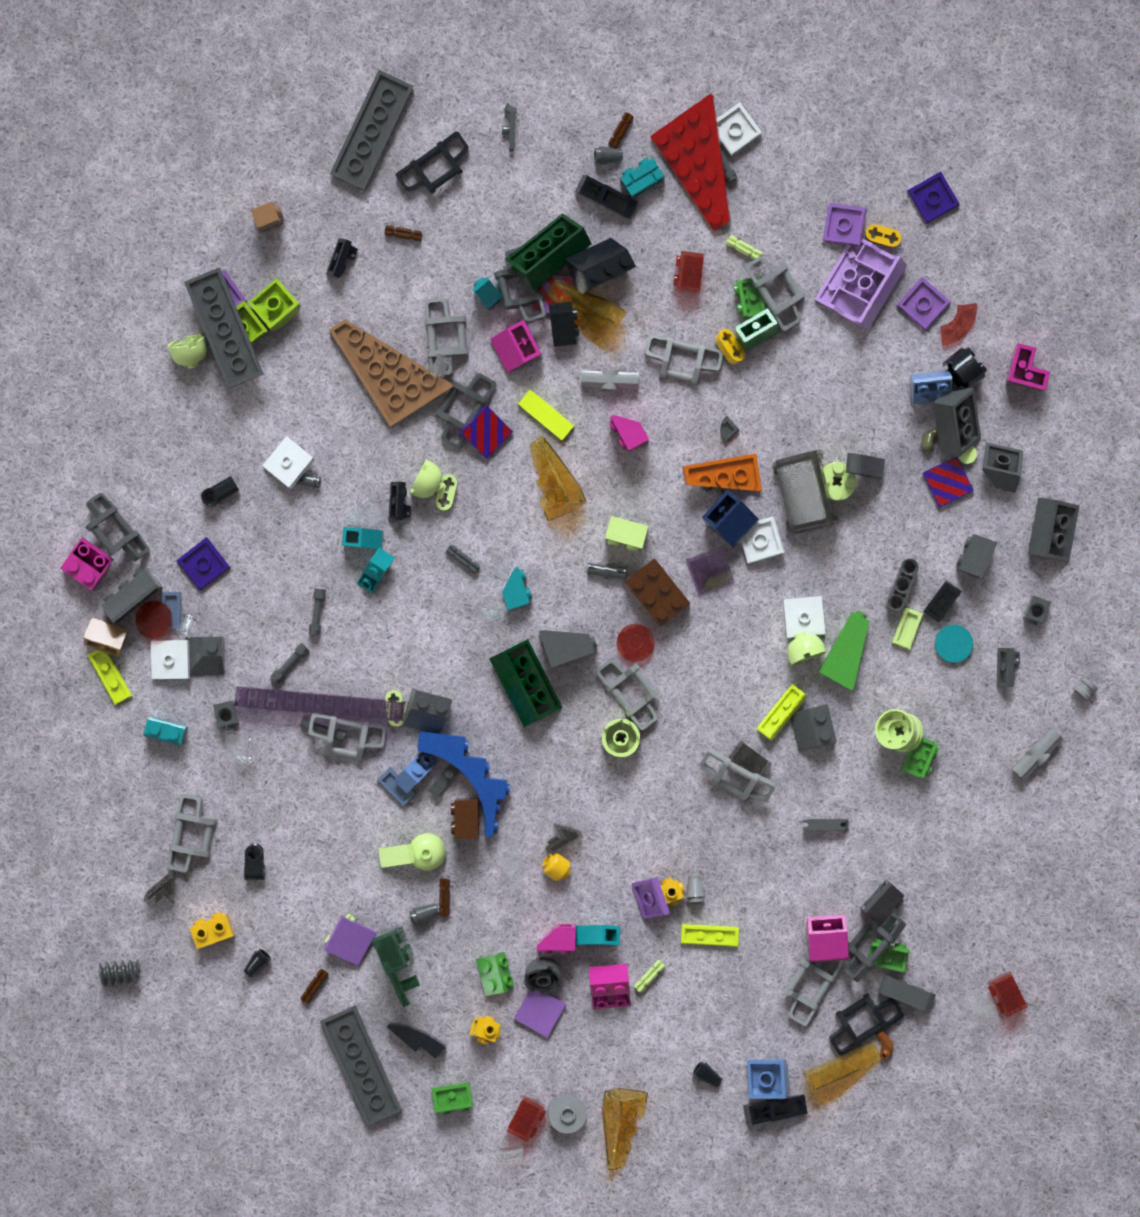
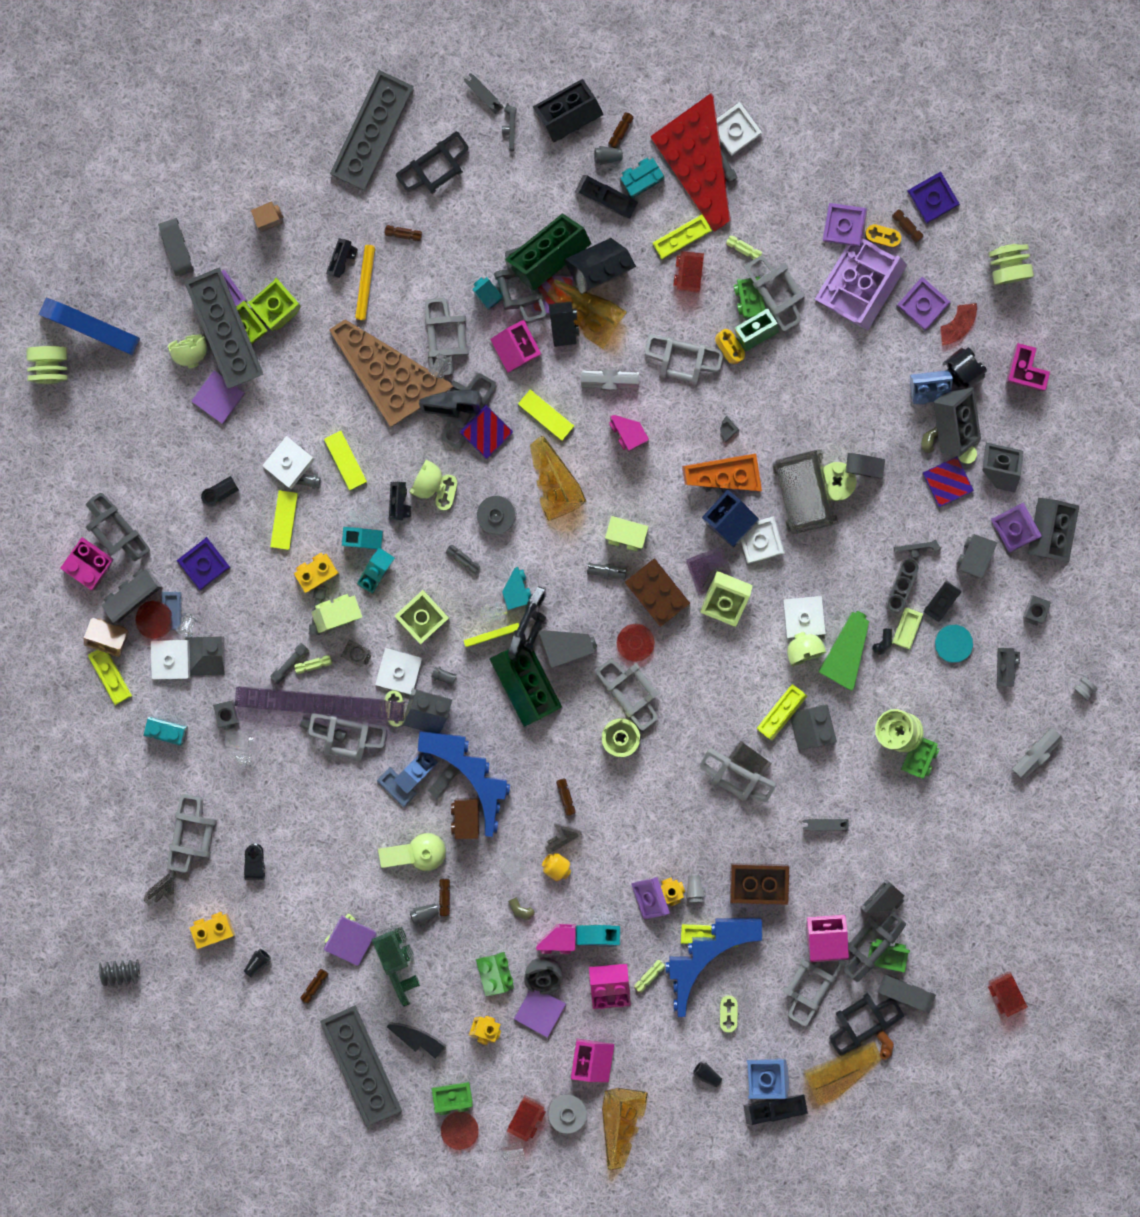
none -> yellowish green wheel [26,346,68,384]
none -> blue beam [38,297,140,356]
none -> dark grey beam [158,218,194,276]
none -> medium lavender tile [192,371,245,424]
none -> neon yellow tile [270,490,298,550]
none -> yellow brick [293,552,339,593]
none -> yellowish green axle [294,655,332,674]
none -> yellowish green brick [311,594,362,633]
none -> neon yellow tile [324,431,367,490]
none -> clear smoke brick [341,639,372,667]
none -> yellow axle [355,245,375,321]
none -> white plate [375,648,422,694]
none -> yellowish green brick [395,590,449,644]
none -> black slope [419,390,482,418]
none -> dark grey pin [431,666,457,686]
none -> clear red tile [441,1111,479,1150]
none -> dark grey piece [464,73,504,114]
none -> neon yellow tile [464,623,519,647]
none -> dark grey piece [477,495,517,534]
none -> black bar [508,586,547,662]
none -> olive arm [508,897,535,920]
none -> black slope [533,79,604,143]
none -> reddish brown axle [556,778,576,816]
none -> dark pink slope [571,1038,614,1082]
none -> neon yellow tile [653,214,712,260]
none -> blue arch [666,918,762,1017]
none -> yellowish green brick [700,571,753,627]
none -> yellowish green beam [720,995,738,1032]
none -> reddish brown brick [730,863,789,905]
none -> black arm [872,628,892,655]
none -> reddish brown axle [892,209,924,243]
none -> dark grey piece [894,539,942,557]
none -> yellowish green wheel [988,244,1034,285]
none -> medium lavender tile [991,502,1042,553]

